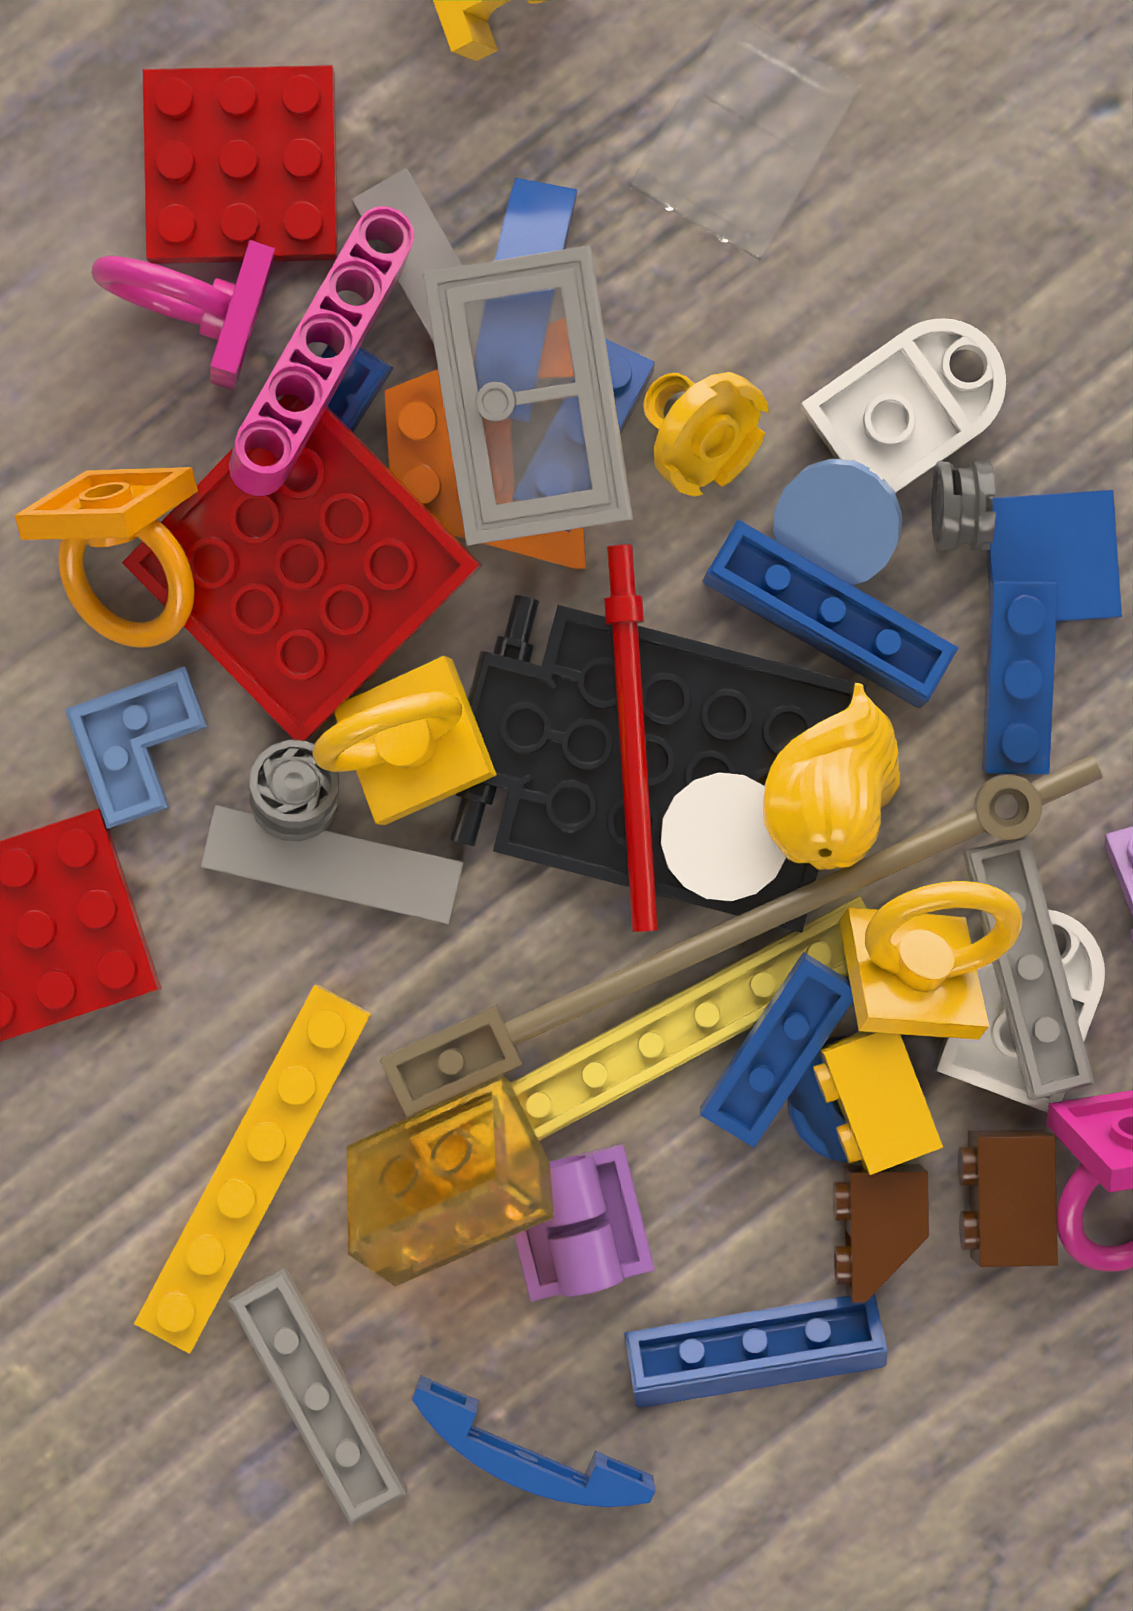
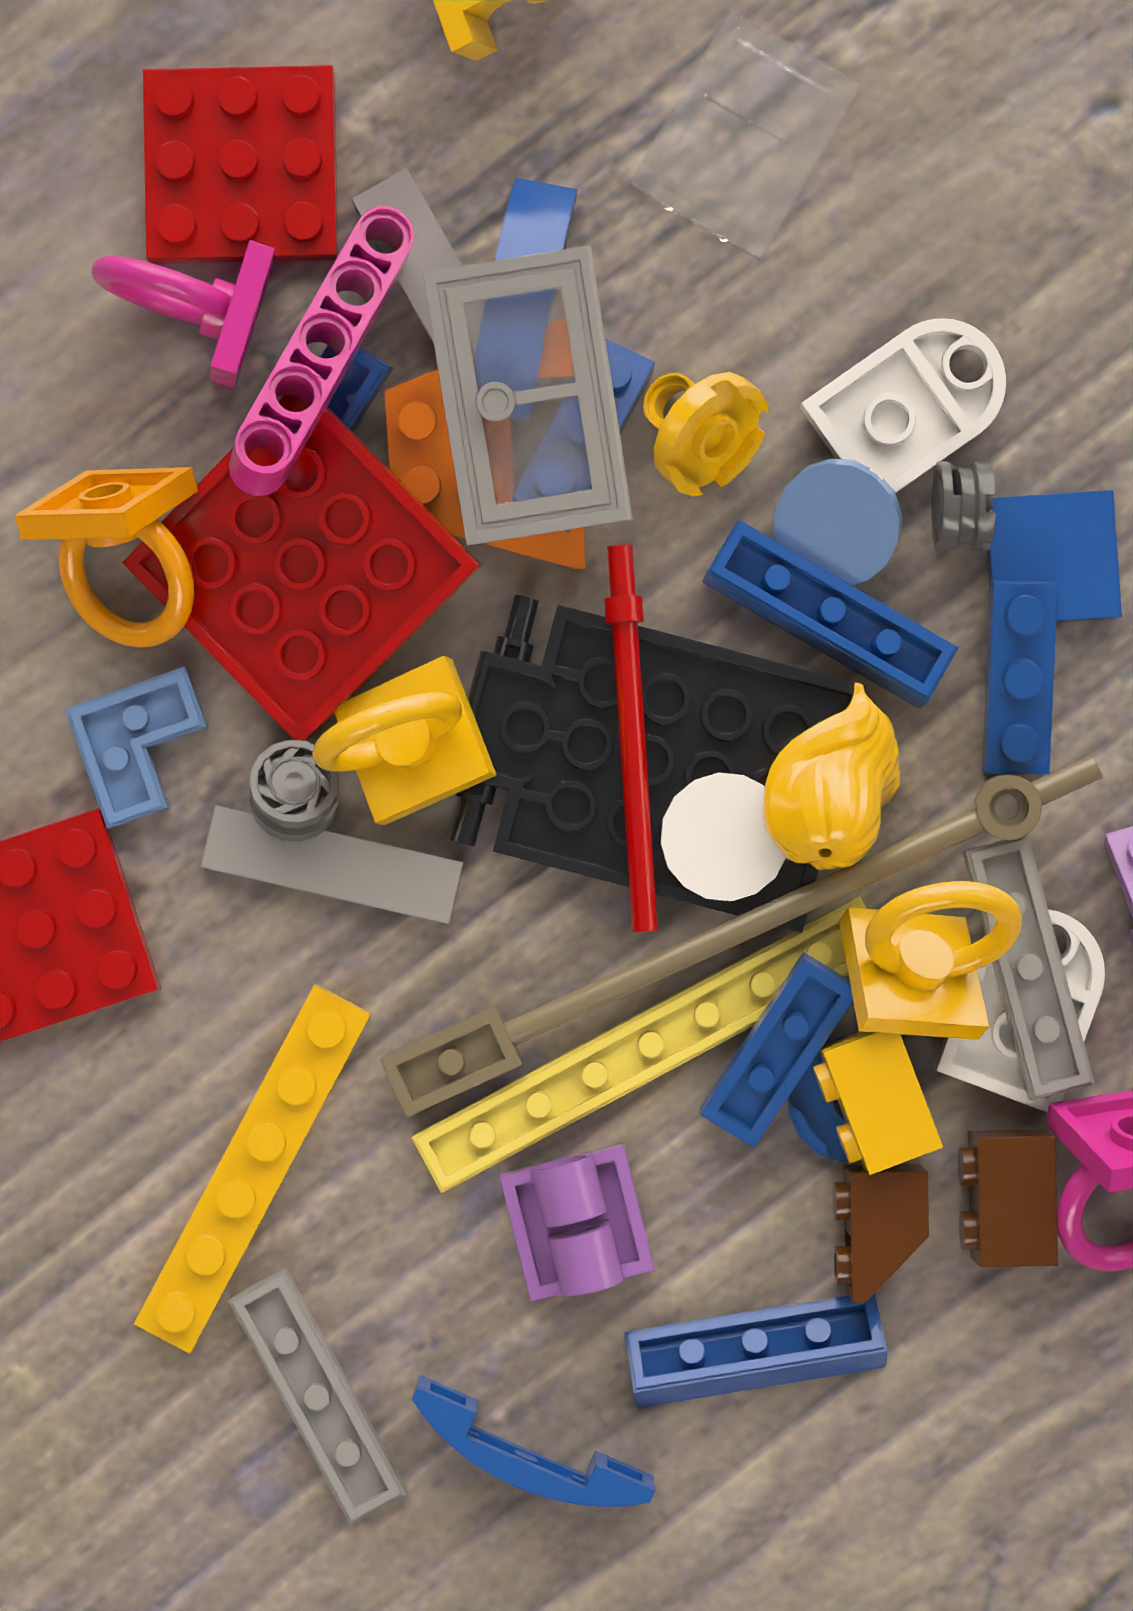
clear yellow slope [346,1075,554,1287] -> none

